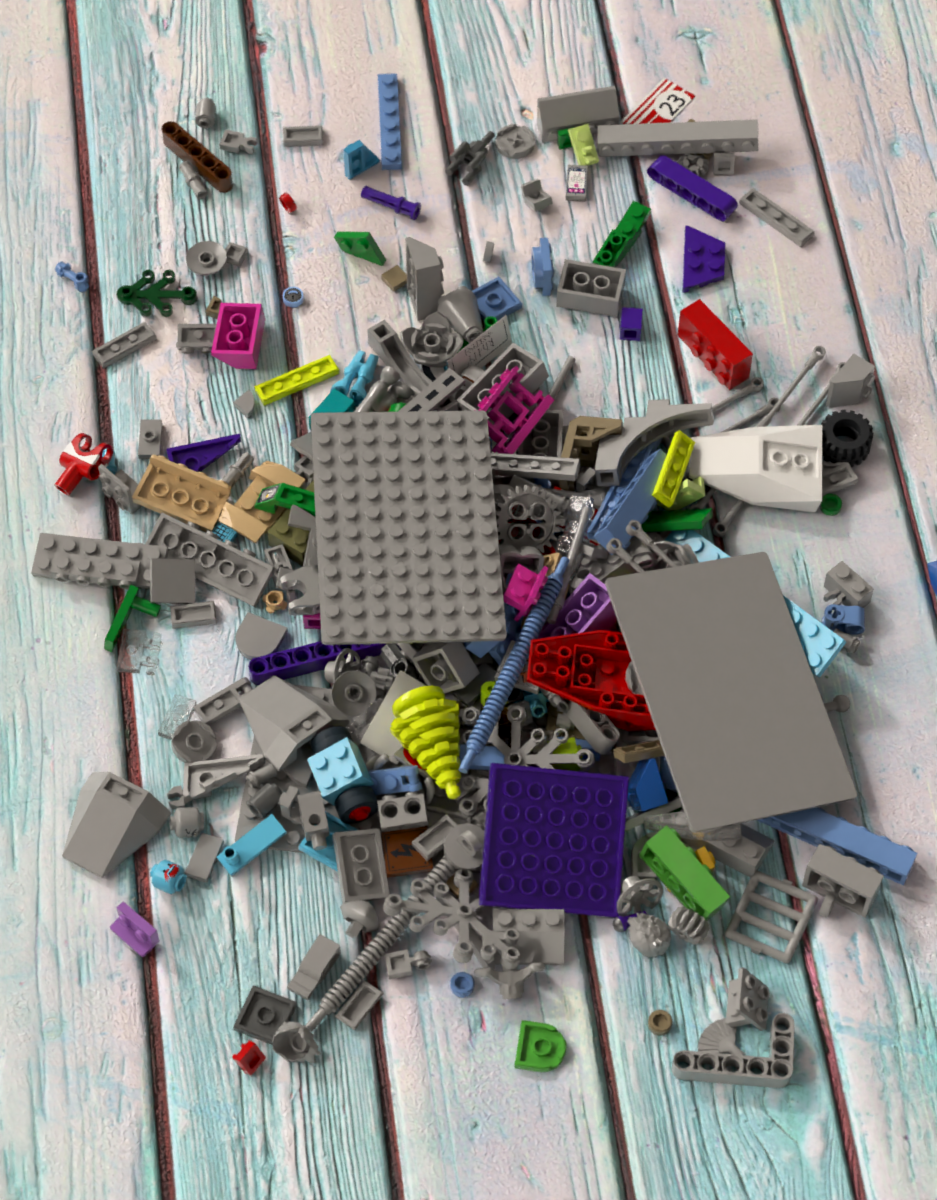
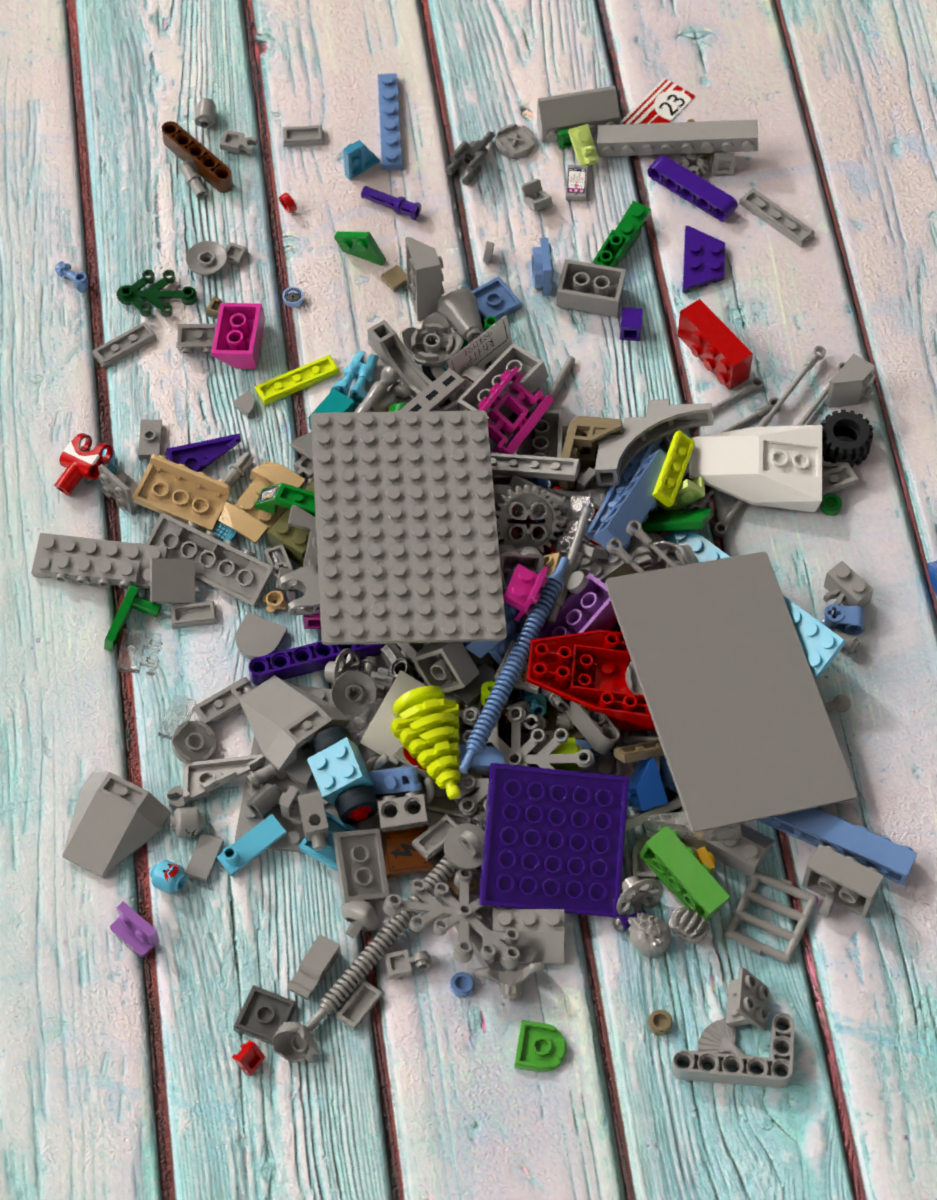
none -> light grey pin [524,714,550,731]
none -> light grey tile [565,571,588,594]

